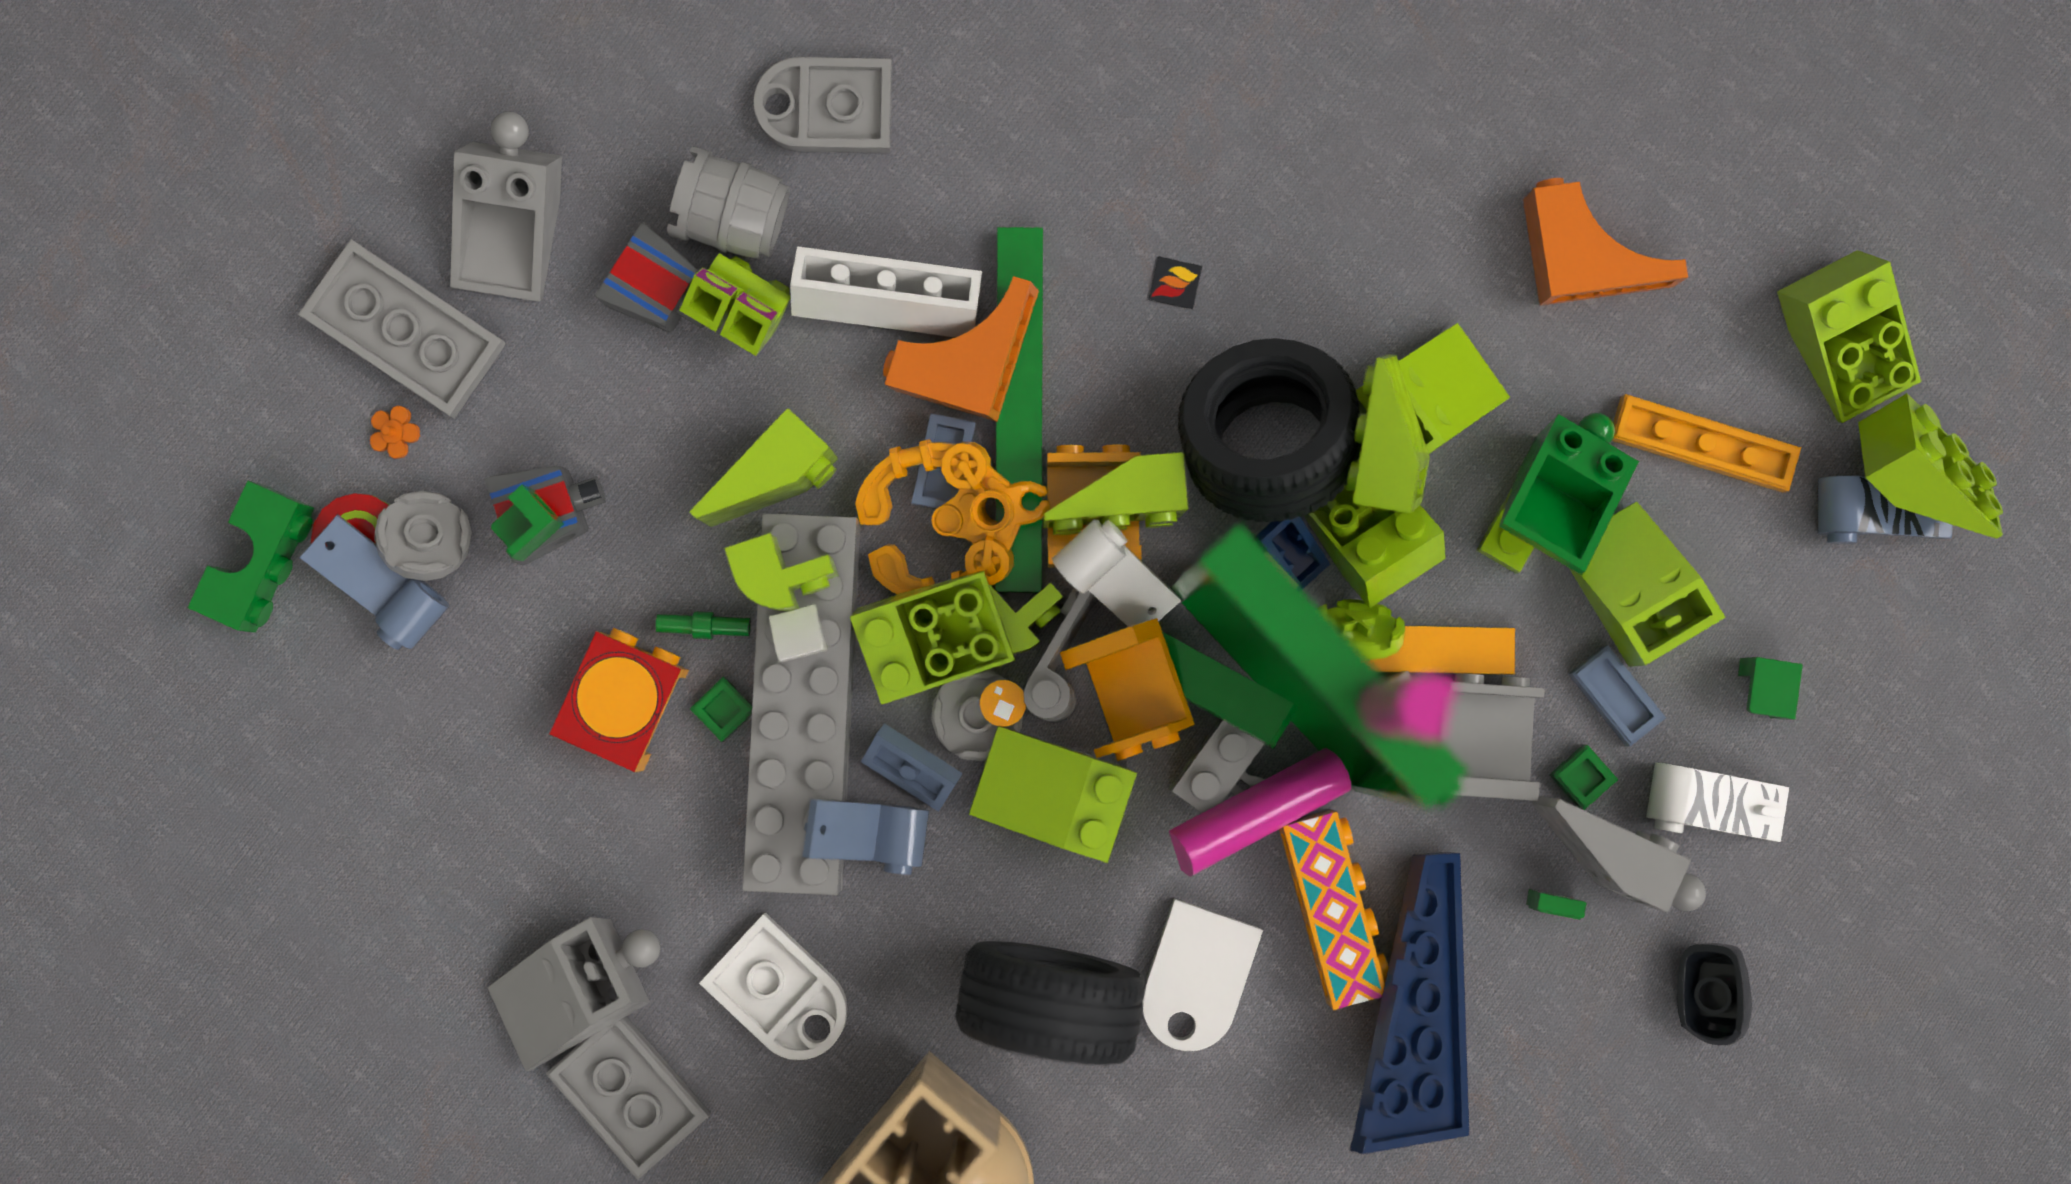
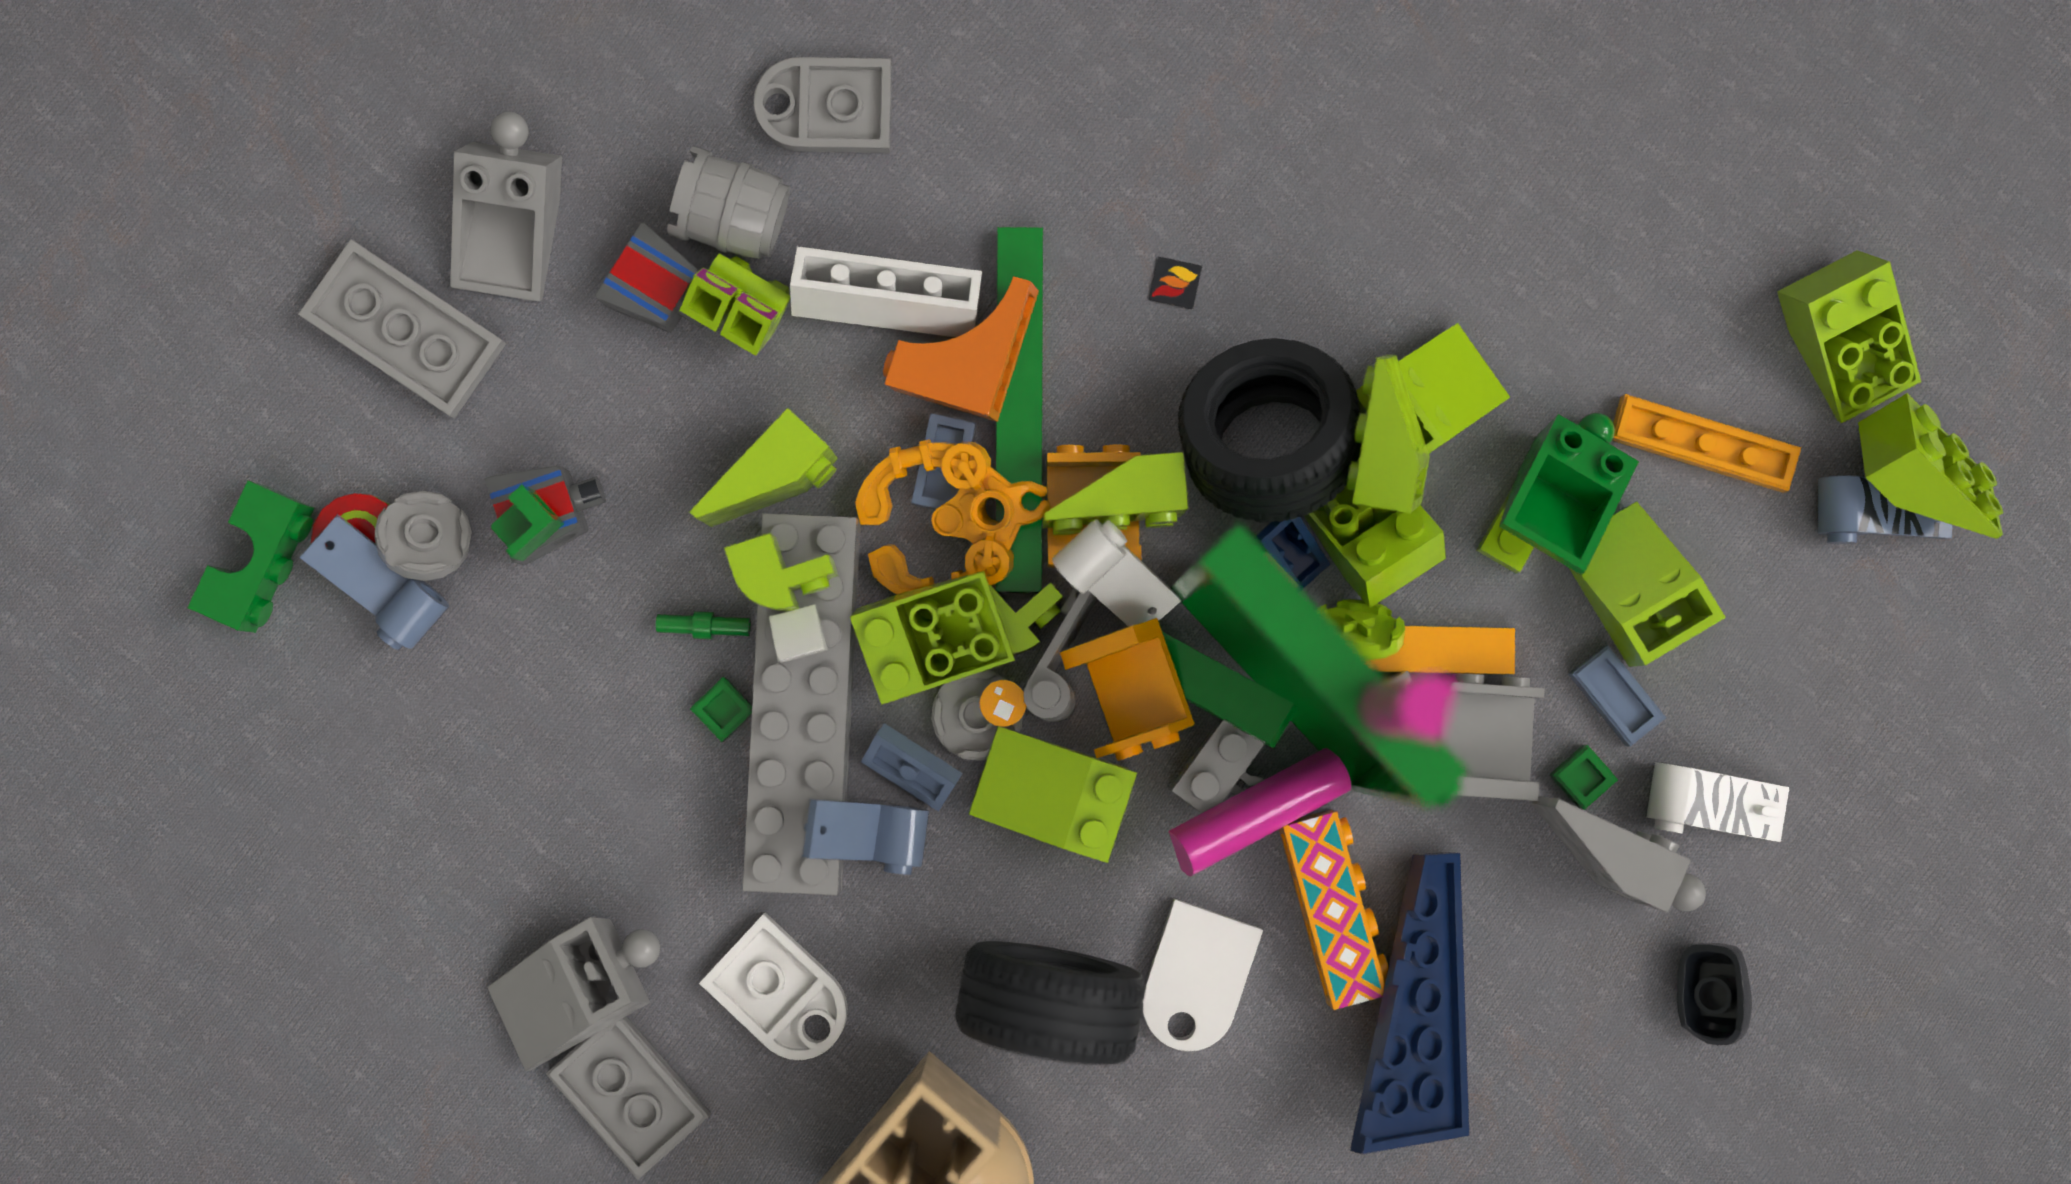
orange plant [370,406,420,459] -> none
panel [549,627,689,772] -> none
orange arch [1523,178,1688,306] -> none
green tile [1526,889,1587,920] -> none
green panel [1738,657,1803,720] -> none

